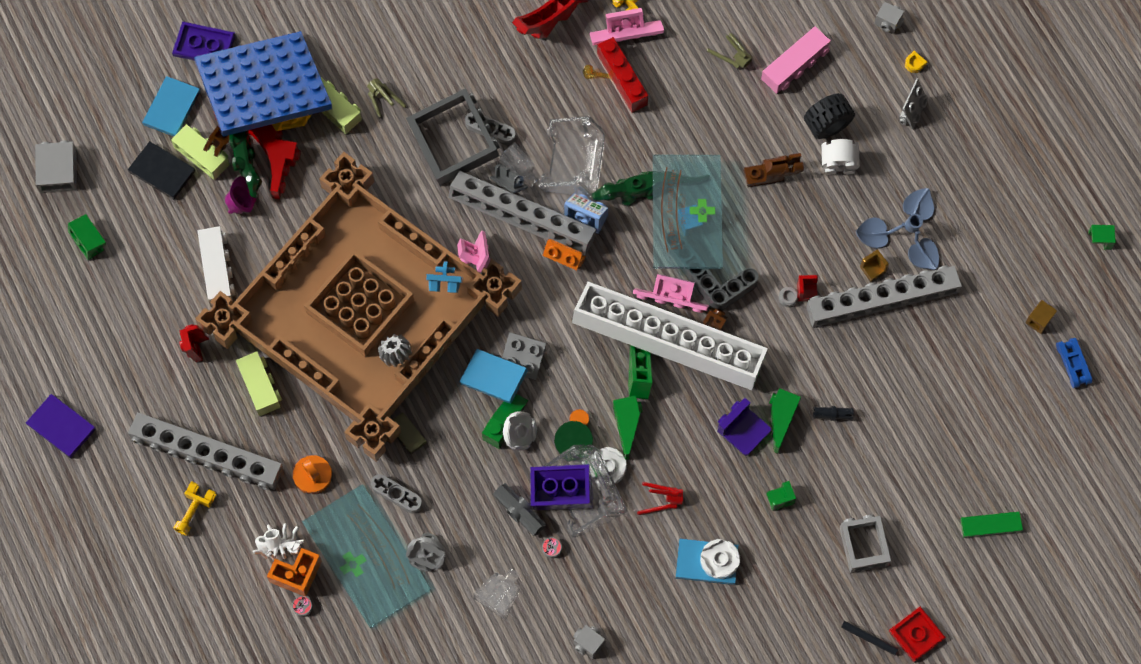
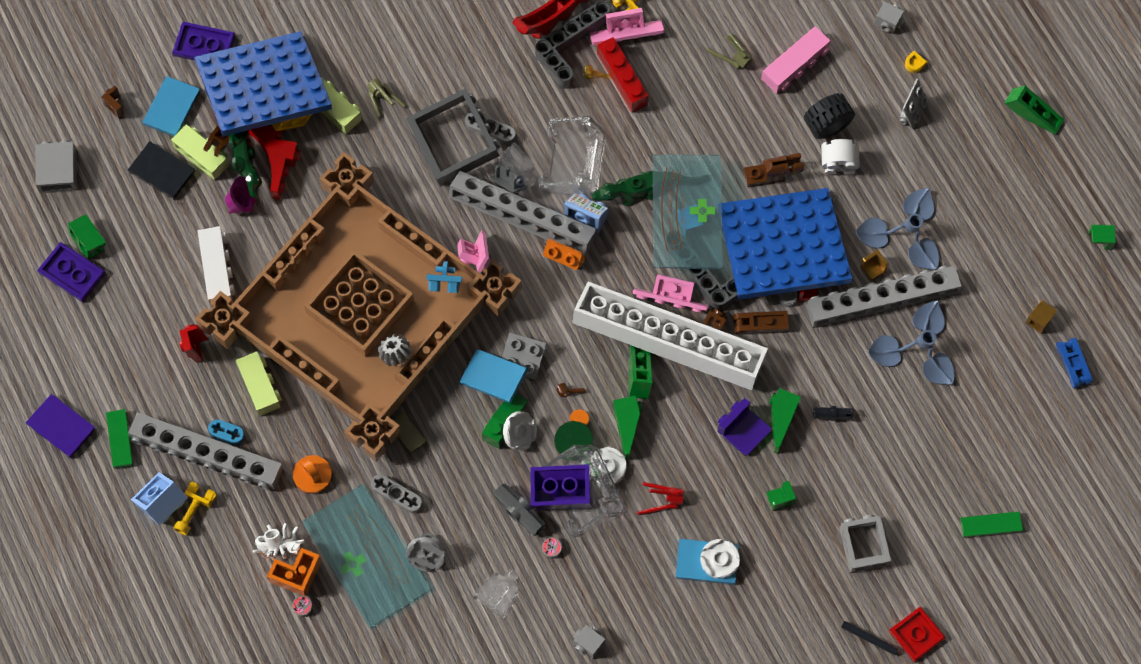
none -> dark purple tile [37,242,106,303]
none -> reddish brown bracket [101,86,124,119]
none -> green tile [106,409,133,469]
none -> light blue slope [131,472,188,525]
none -> dark azure beam [208,419,245,445]
none -> dark grey beam [535,1,611,89]
none -> reddish brown hand [556,383,585,397]
none -> blue plate [717,188,852,300]
none -> reddish brown plate [734,311,789,335]
none -> sand blue plant [868,301,954,385]
none -> green slope [1004,85,1064,134]

